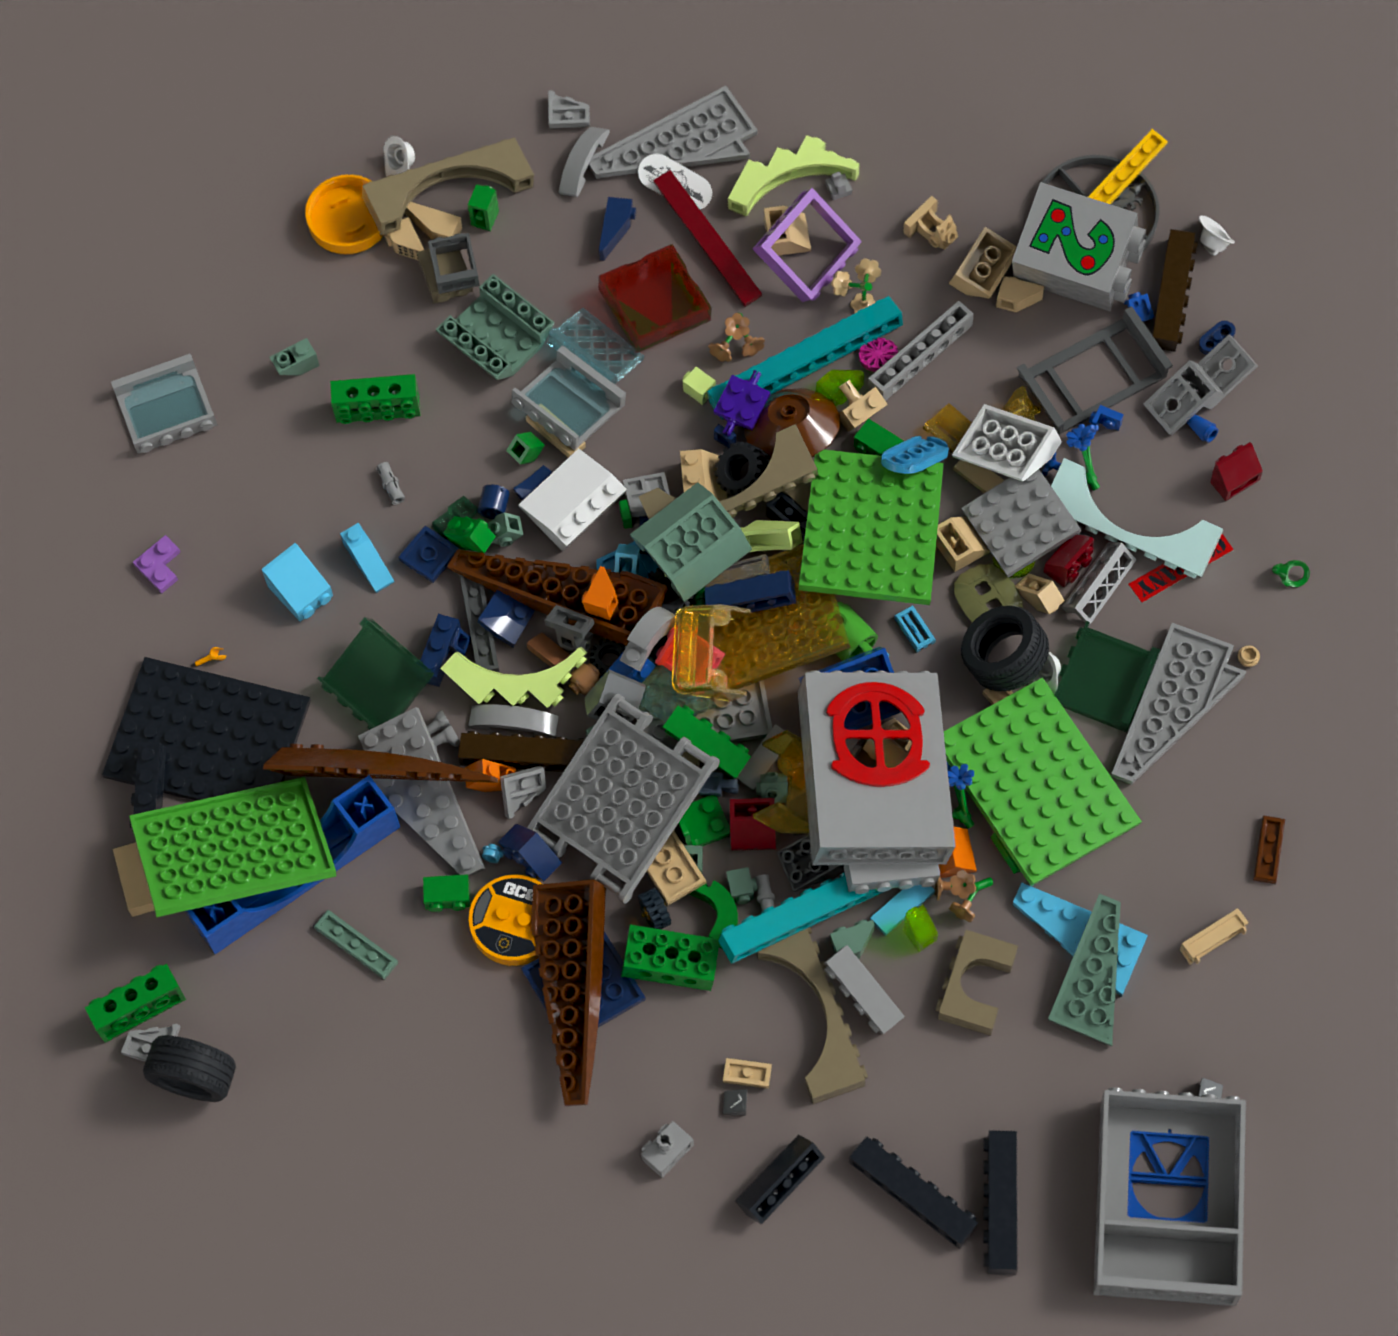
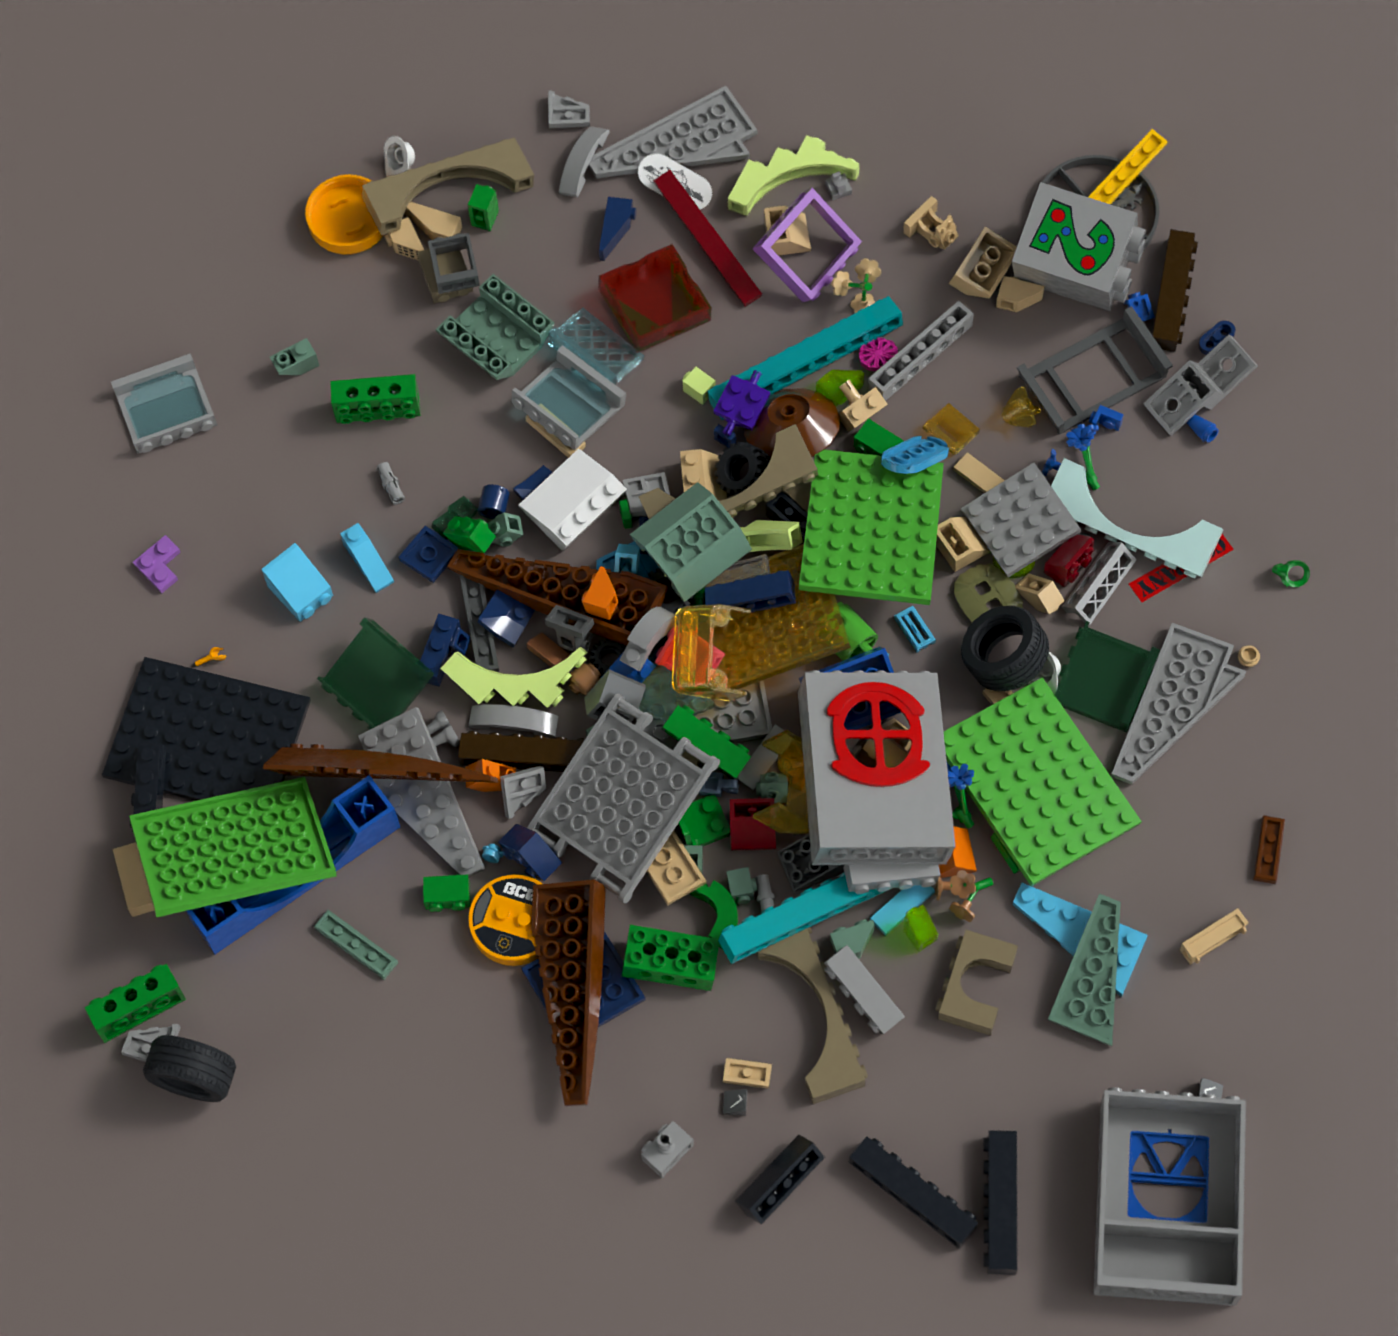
green brick [506,432,545,464] -> none
black wheel [637,888,672,929] -> none
medium nougat plant [708,313,765,362] -> none
white slope [952,404,1062,481] -> none
white piece [1199,215,1235,256] -> none
dark red slope [1210,442,1263,502] -> none

